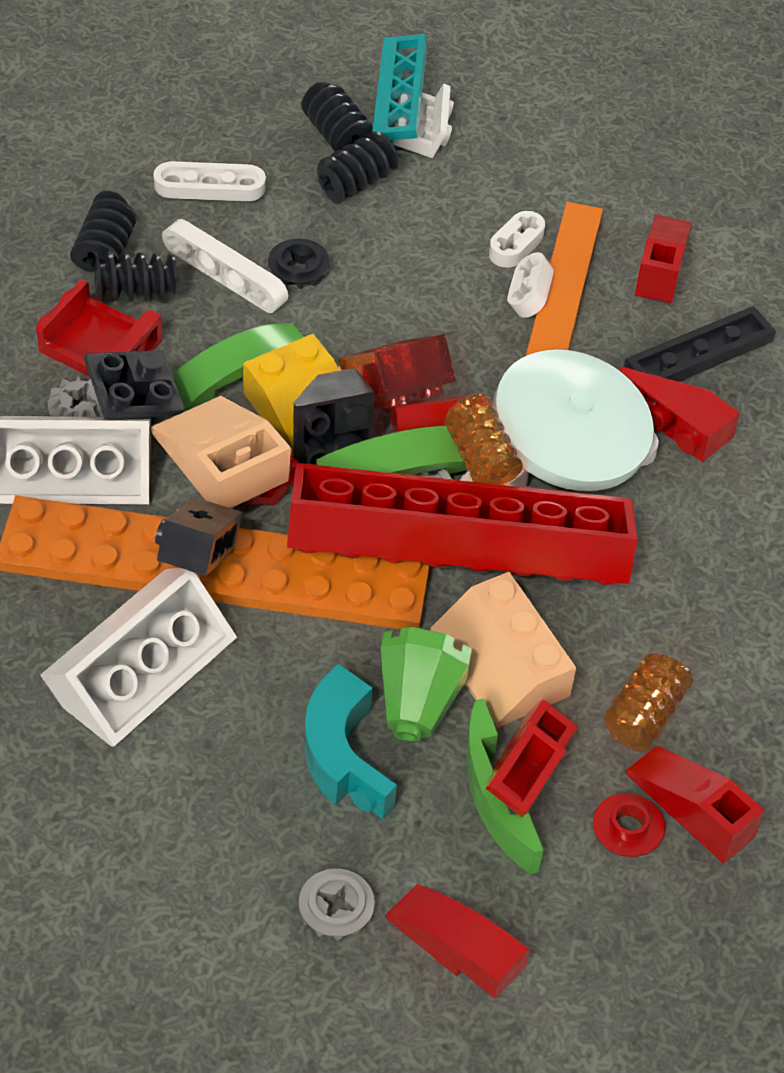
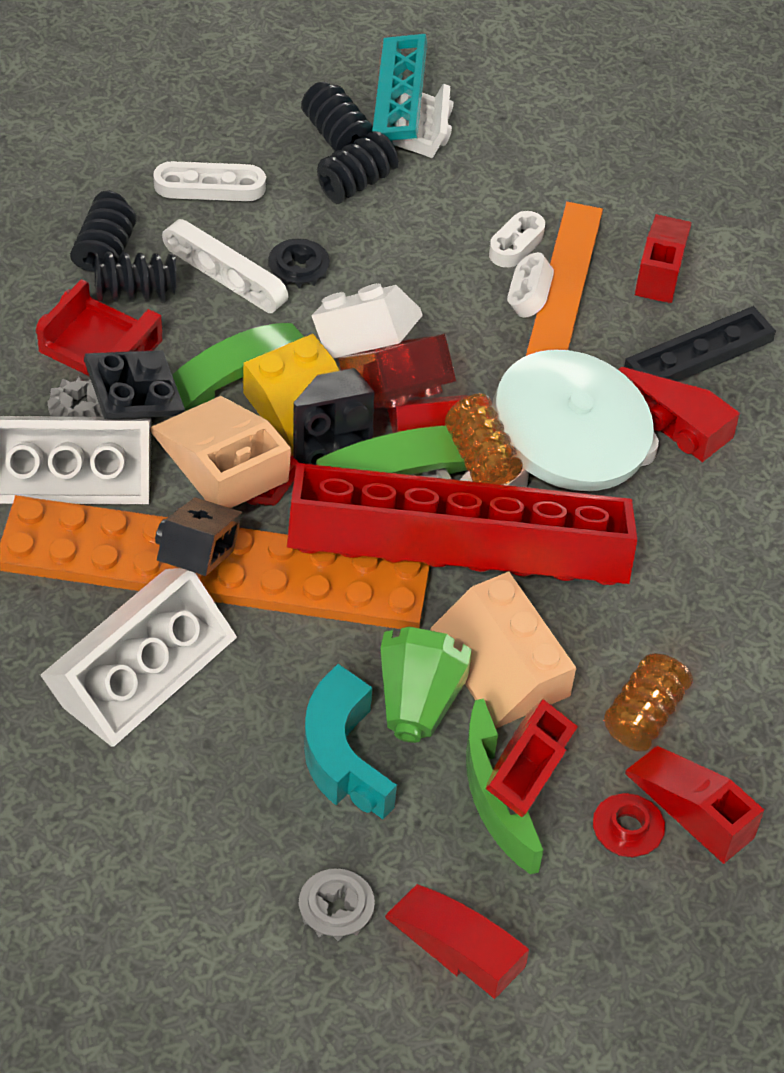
none -> white slope [311,284,422,358]

